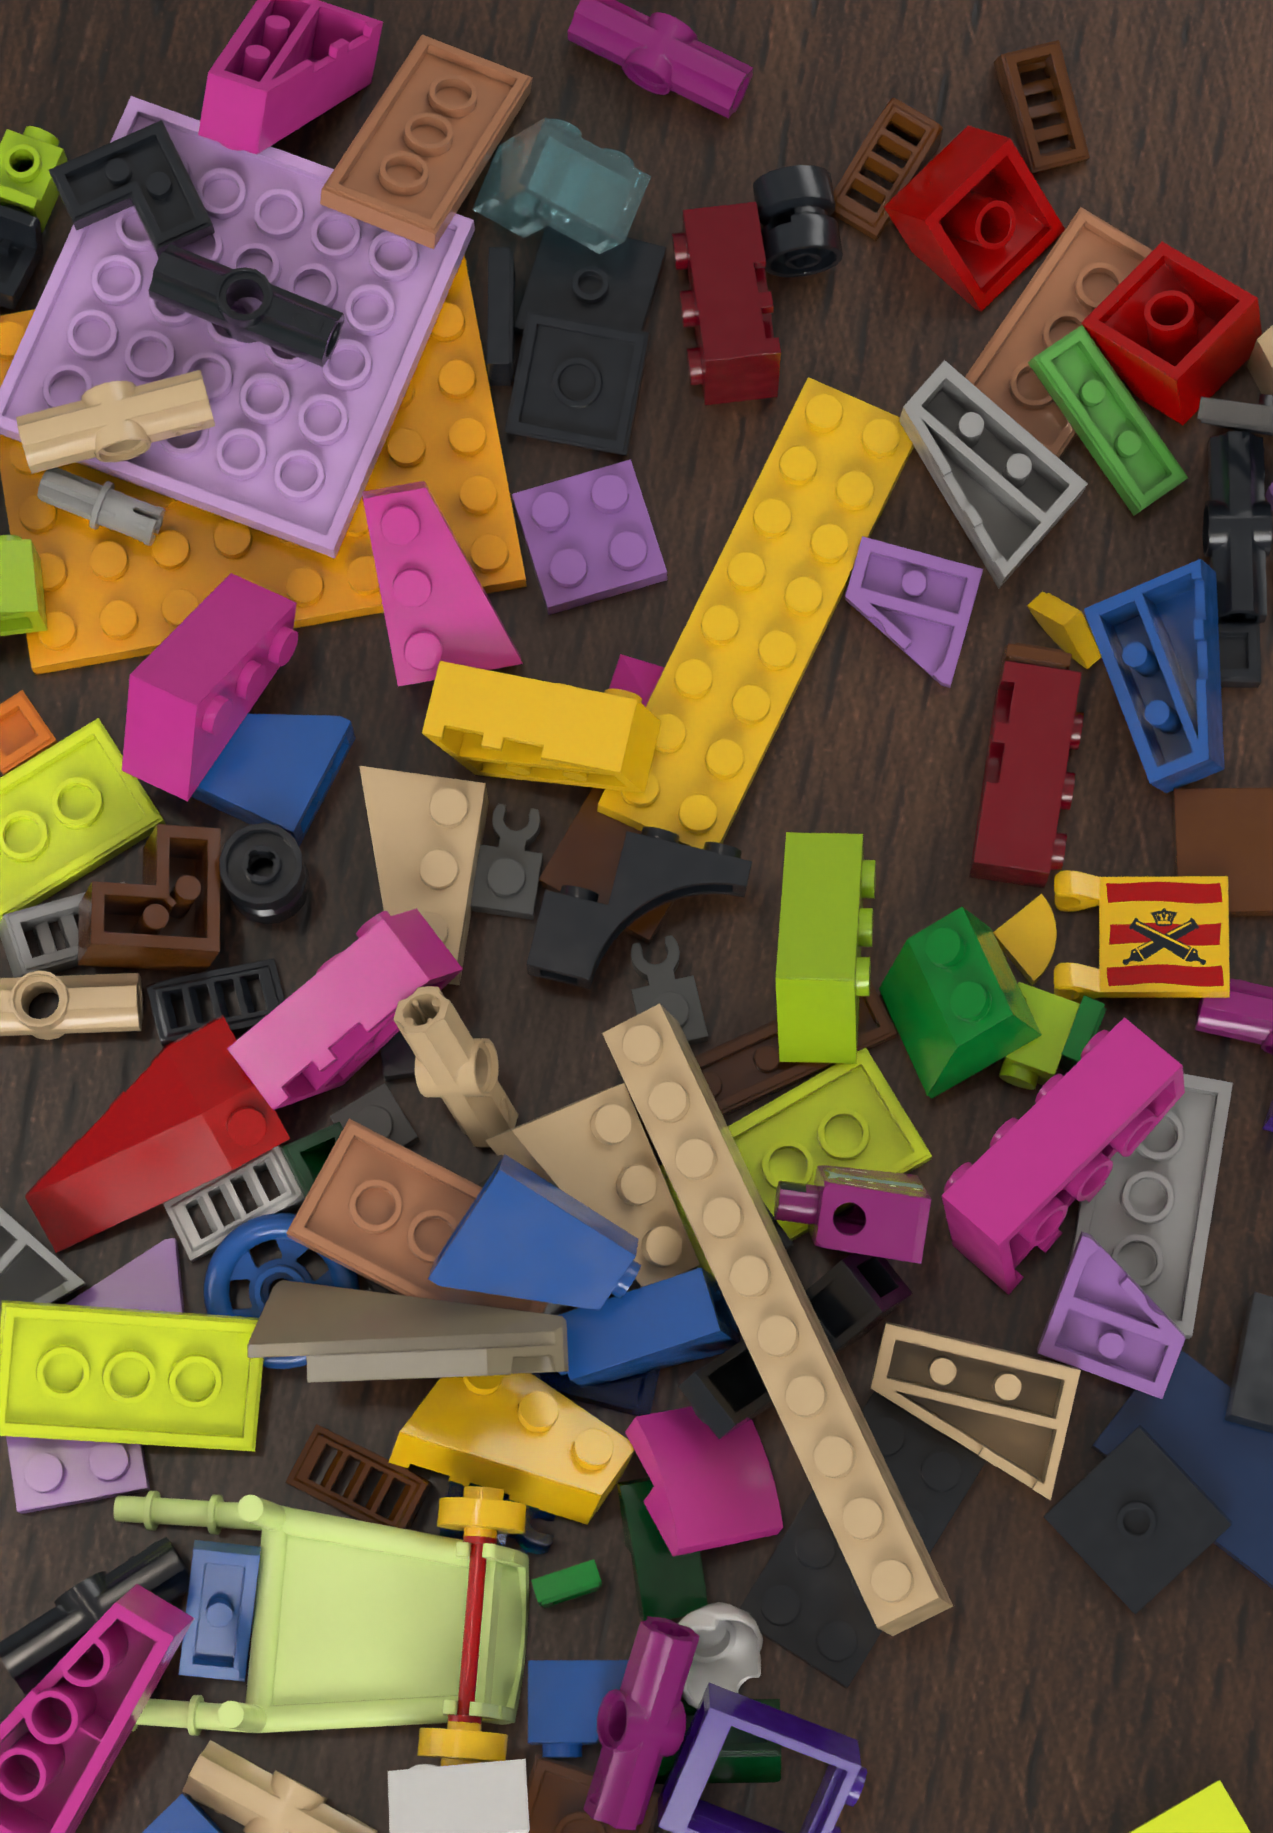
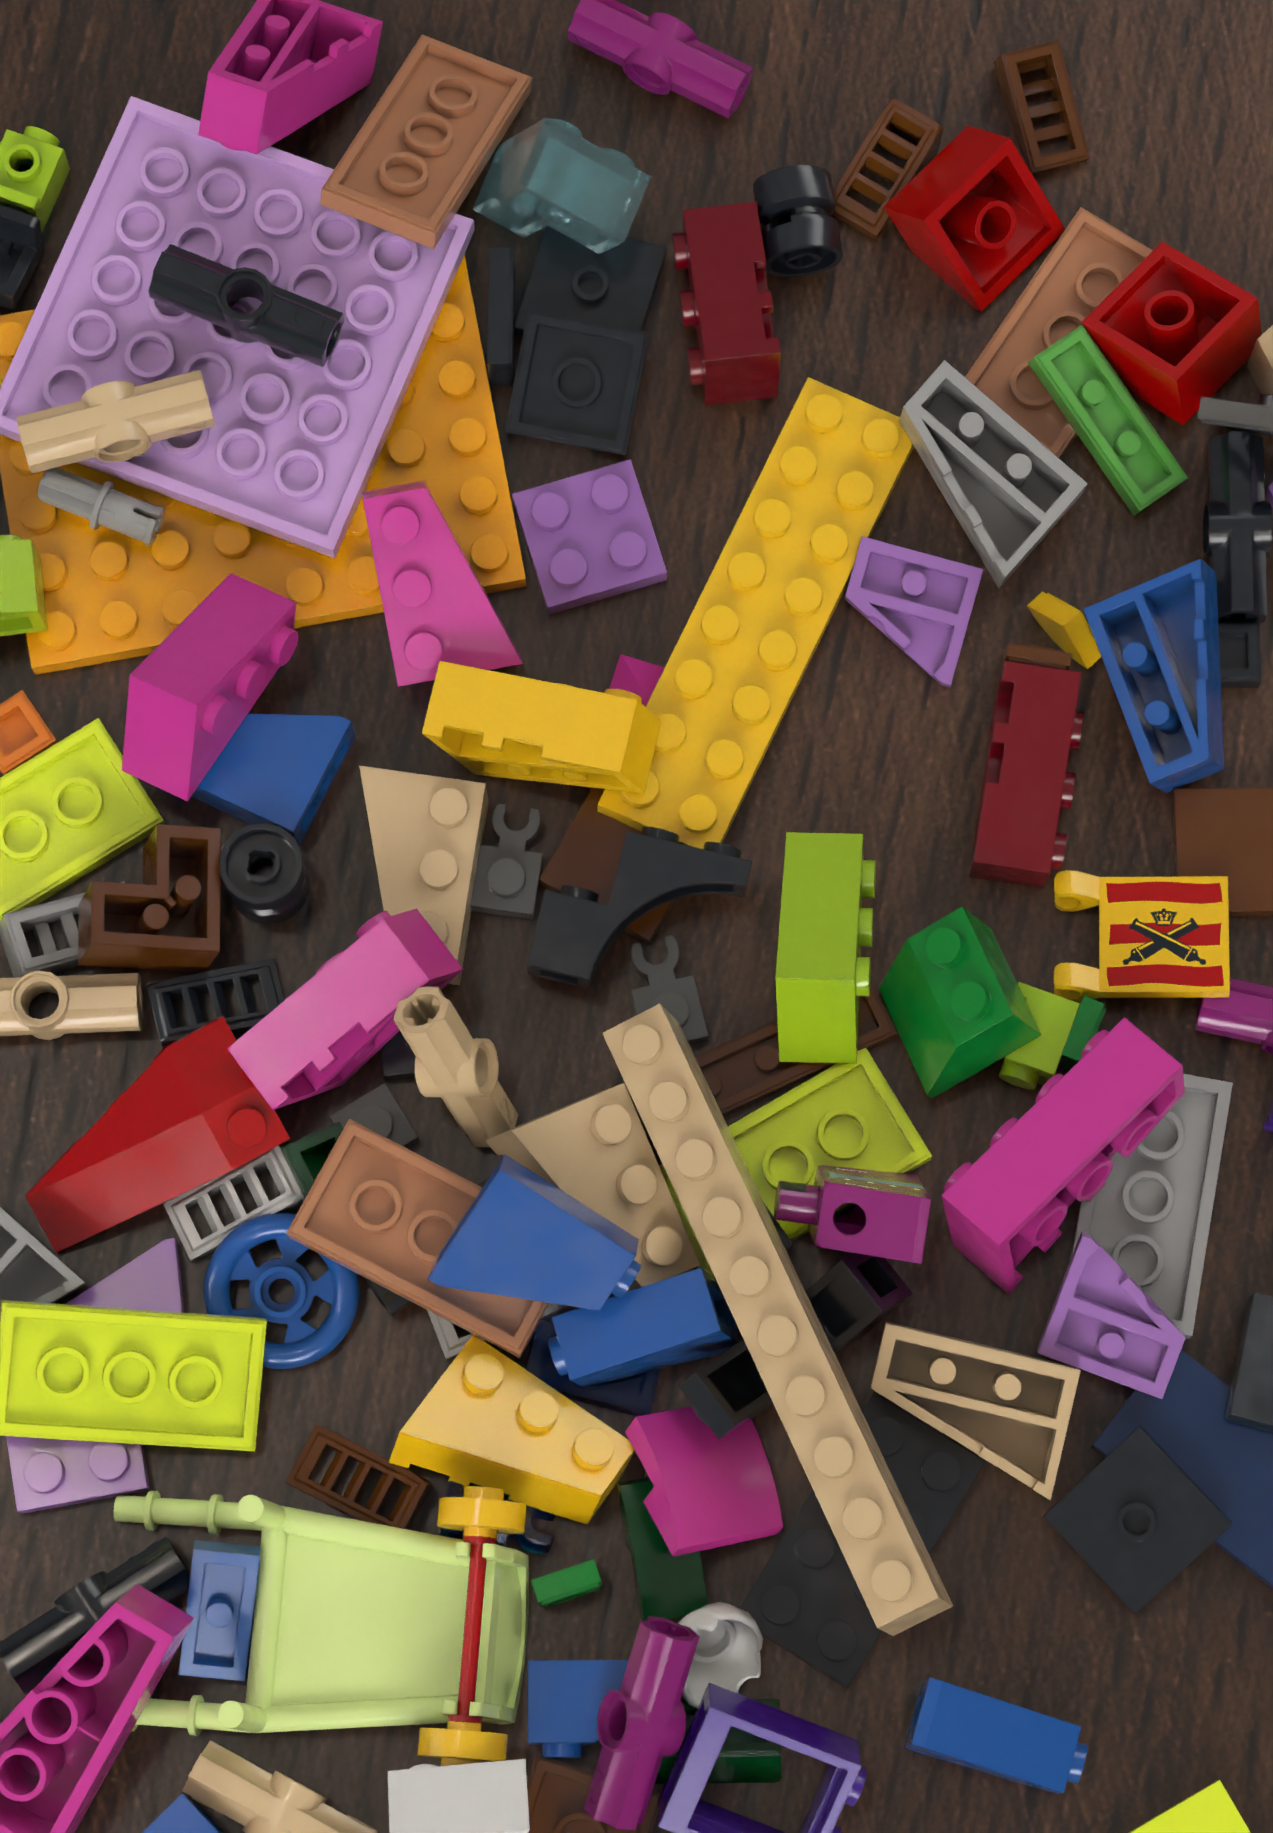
black tile [49,120,215,258] -> none
dark tan wedge [247,1280,569,1383] -> none
yellow tile [993,893,1057,985] -> none
none -> blue slope [904,1677,1088,1794]

